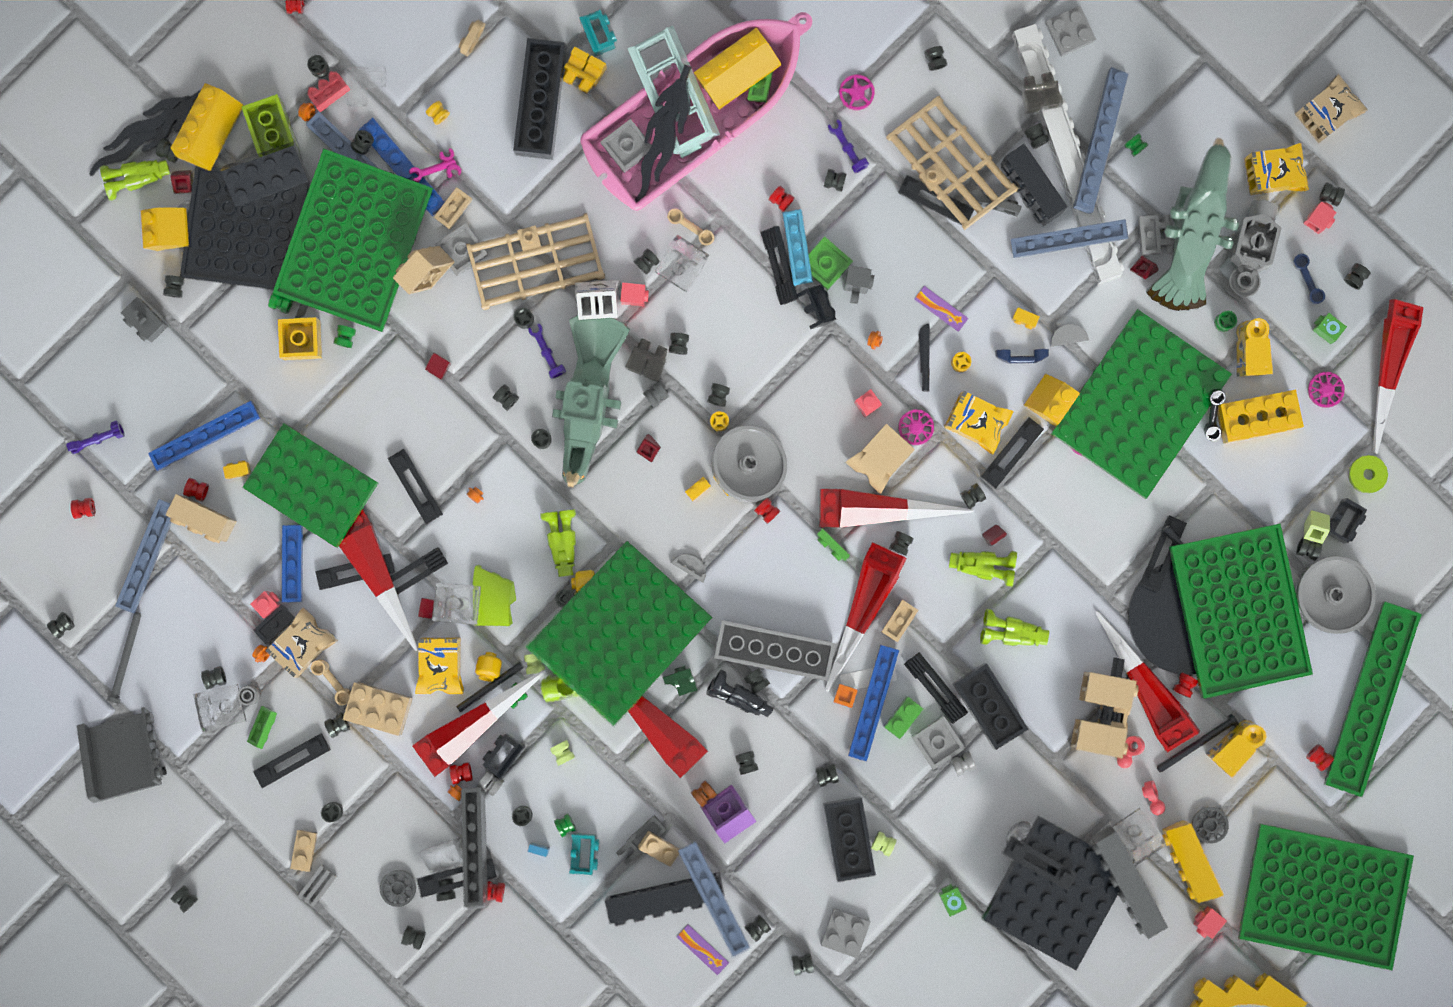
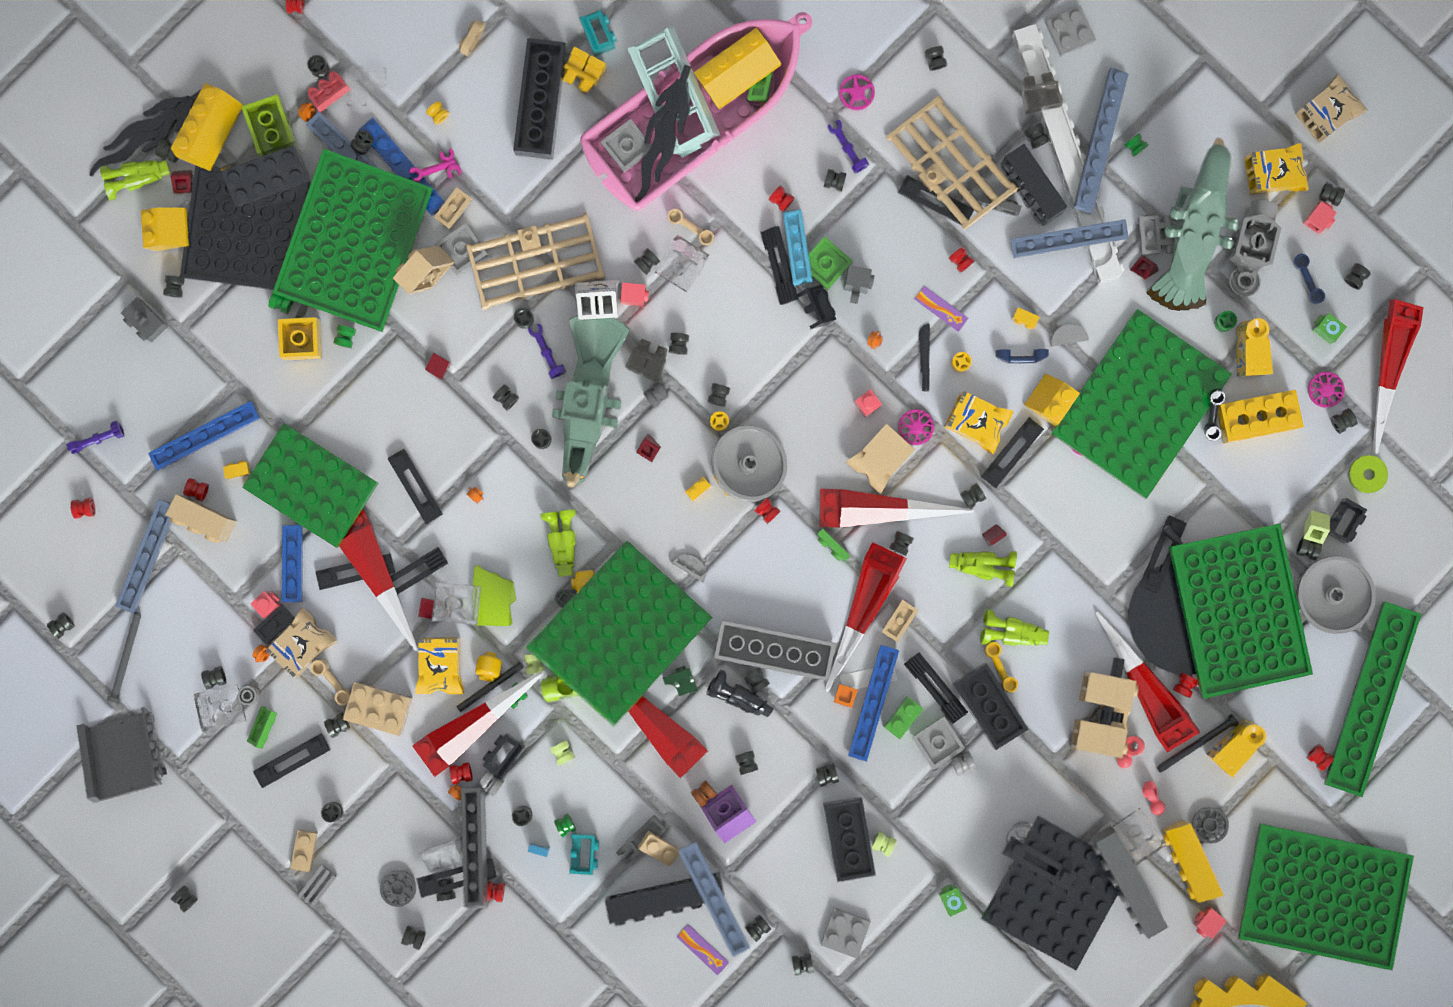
none -> red wheel [948,246,975,273]
none -> yellow bar [984,642,1018,693]
none -> pearl dark grey wheel [1330,408,1358,434]

